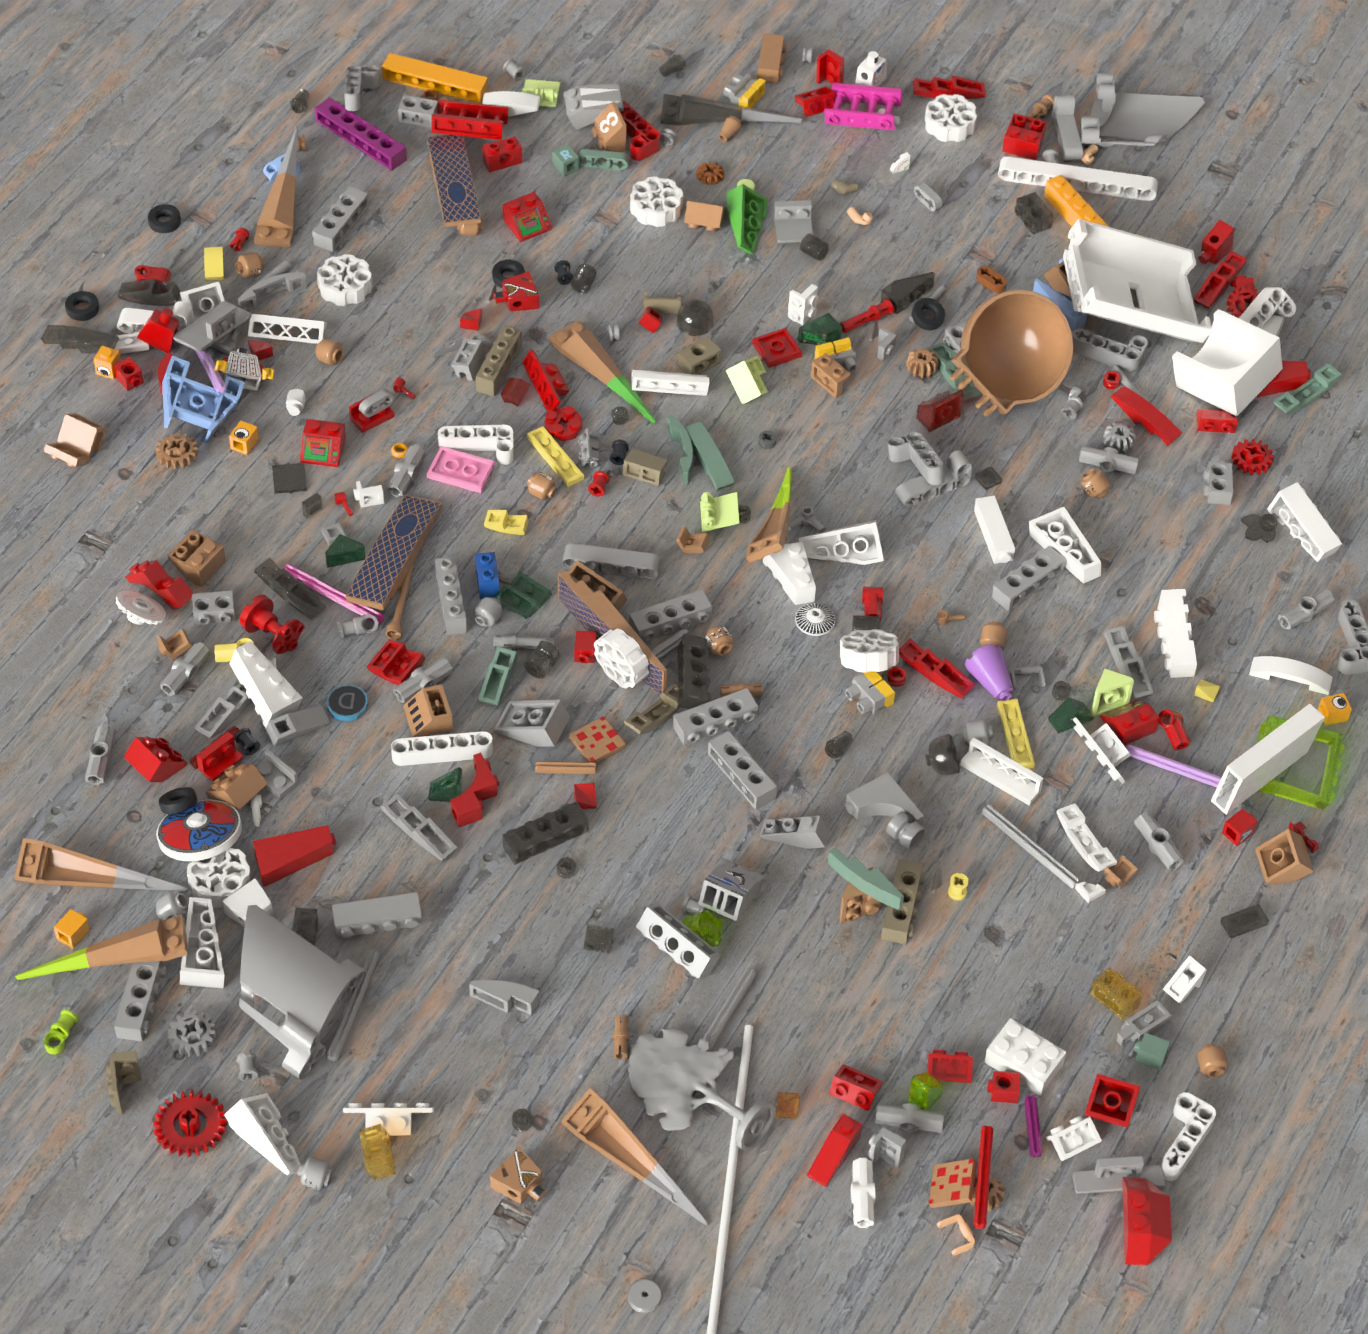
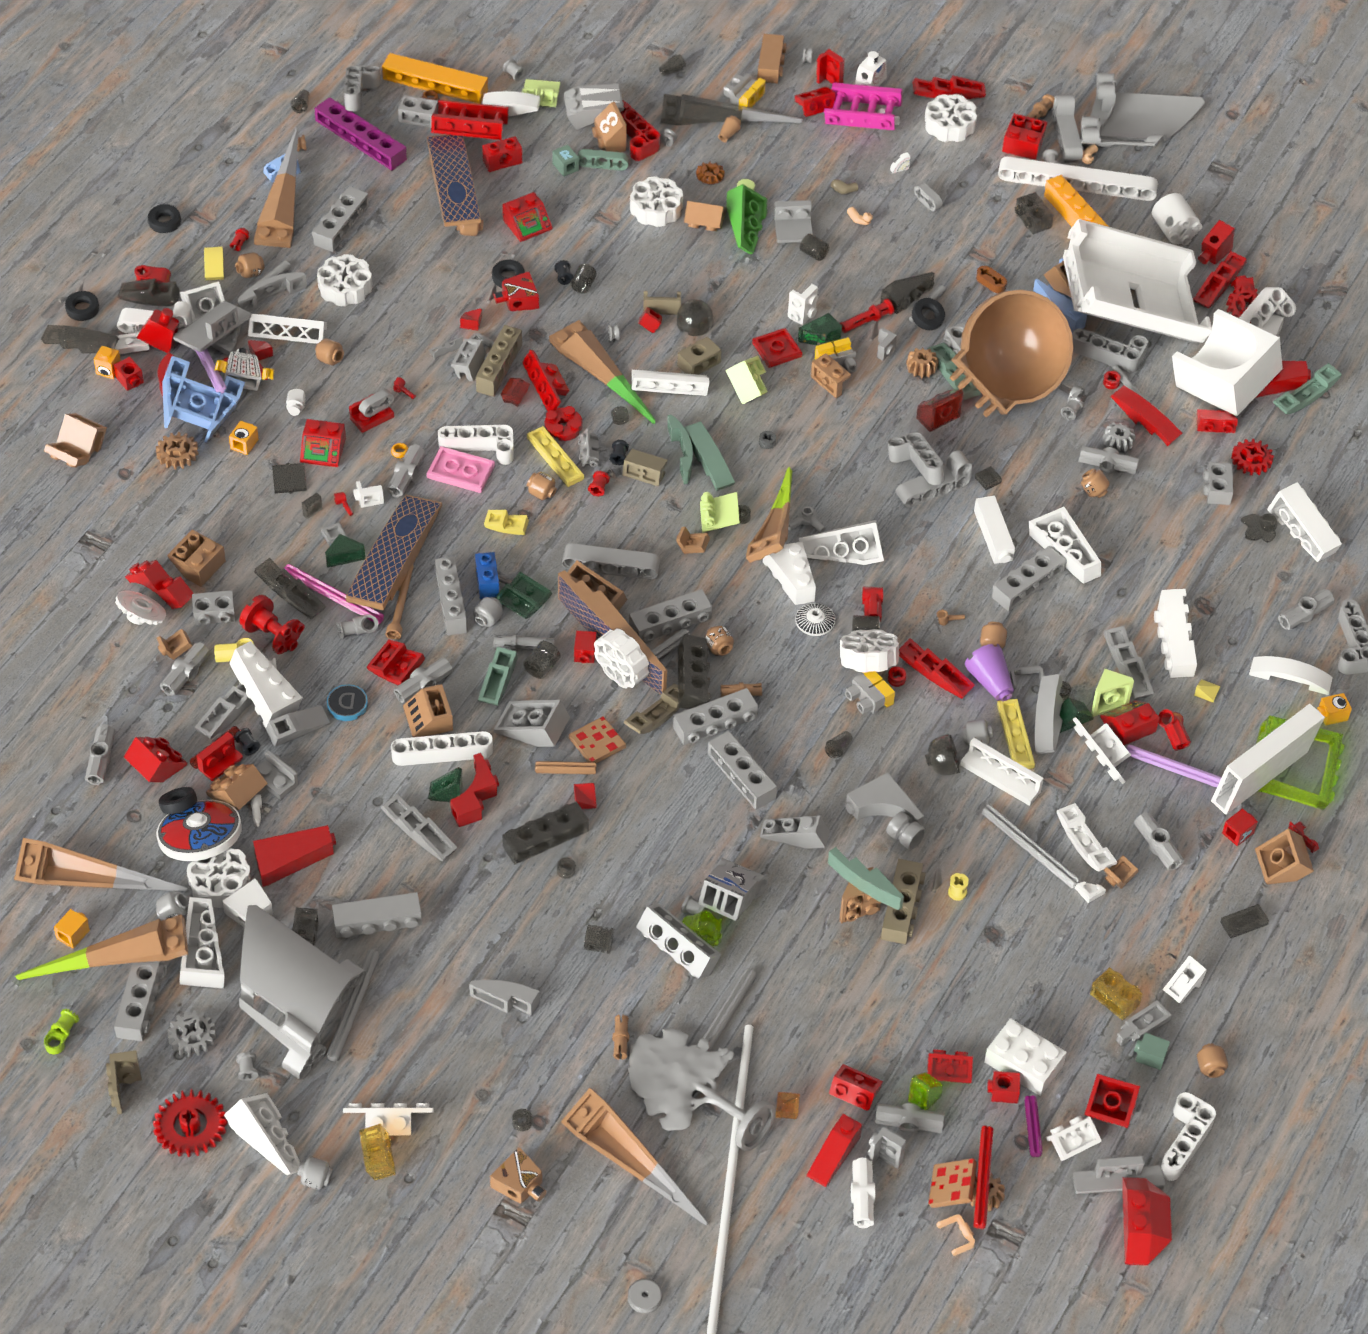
none -> light grey slope [1035,674,1063,755]
none -> white cylinder [1152,193,1202,246]

